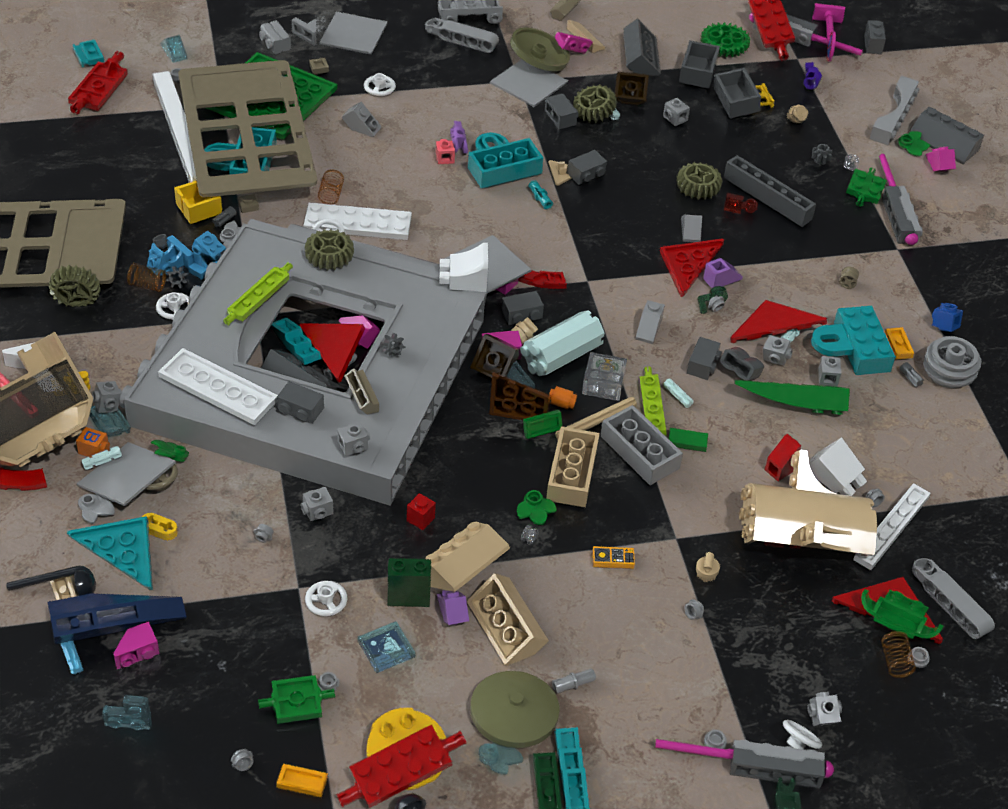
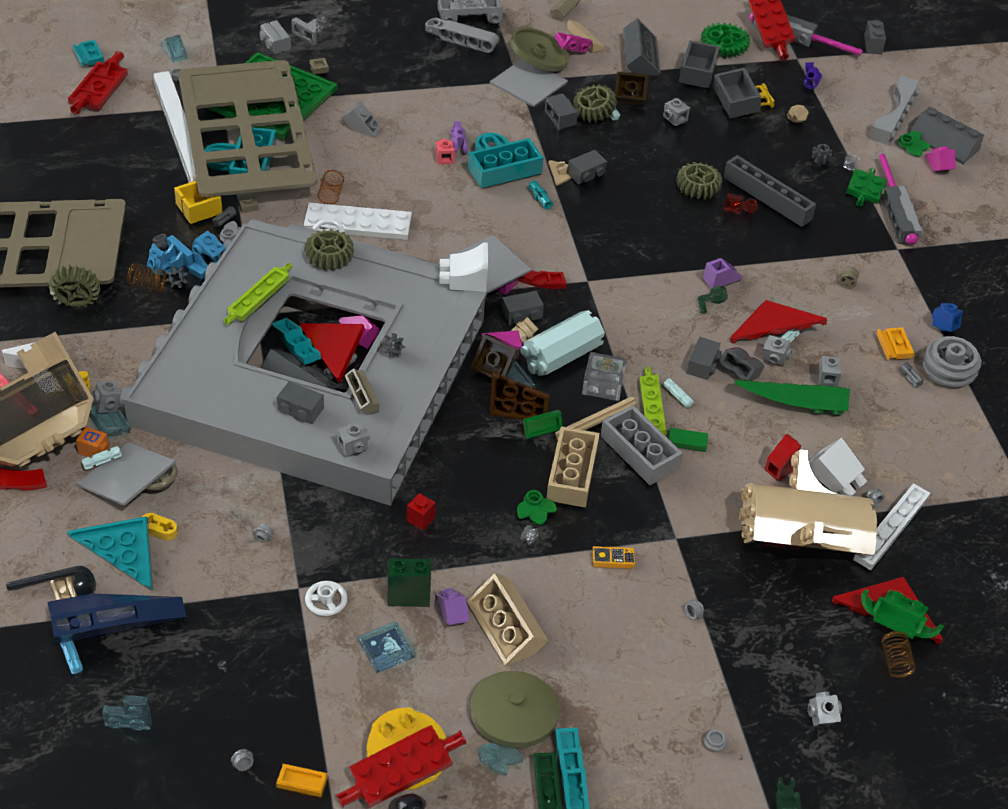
light grey plate [78,494,115,523] -> none
dark pink slope [113,622,159,669] -> none
green plate [150,440,189,462] -> none
white piece [156,292,189,320] -> none
white plate [158,348,278,425] -> none
green plate [258,675,335,724] -> none
light grey brick [301,487,333,521] -> none
light grey plate [318,672,340,691] -> none
light grey piece [319,12,387,55] -> none
white piece [364,73,396,96] -> none
tan slope [425,522,510,592] -> none
orange brick [550,386,577,410] -> none
light grey axle [552,669,596,694] -> none
light grey slope [635,300,665,344] -> none
piece [655,739,834,788] -> none
red tile [660,239,724,297] -> none
light grey slope [681,215,702,242] -> none
tan piece [696,552,720,582] -> none
light grey plate [708,296,725,312] -> none
white piece [783,720,822,750] -> none
teal brick [811,305,896,375] -> none
dark pink piece [812,3,845,62] -> none
light grey plate [908,647,930,668] -> none
light grey piece [912,558,995,639] -> none

